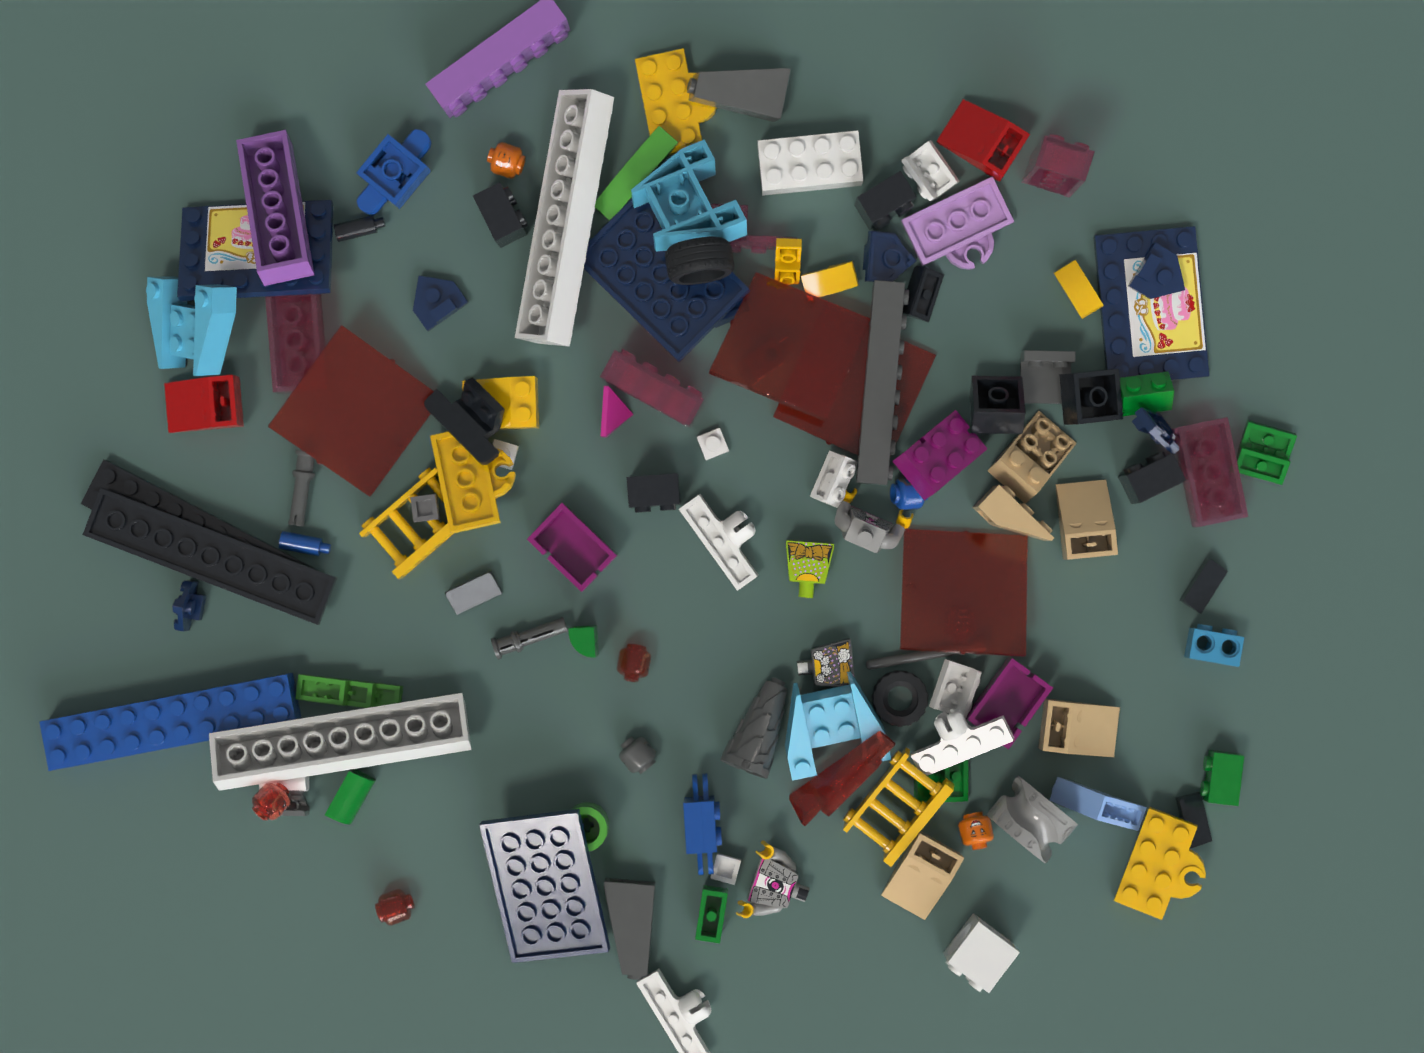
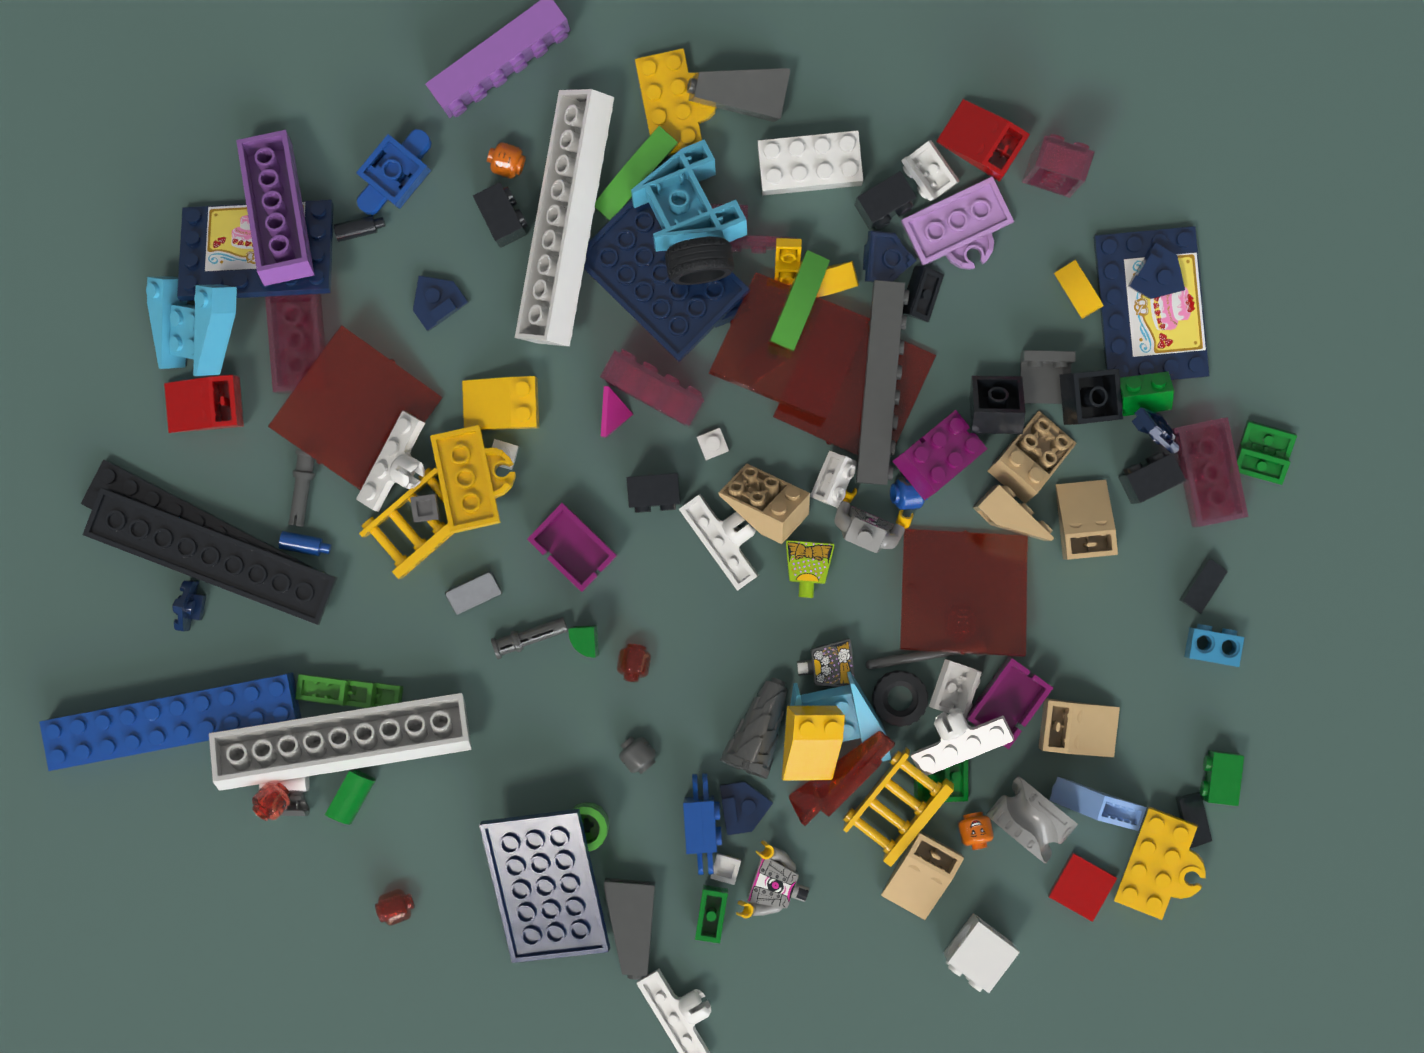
black plate [424,377,505,465] -> none
none -> white plate [356,411,425,512]
none -> tan slope [719,464,810,544]
none -> dark blue plate [720,781,773,835]
none -> bright green slope [769,250,830,351]
none -> yellow slope [782,706,845,780]
none -> red tile [1048,852,1117,922]

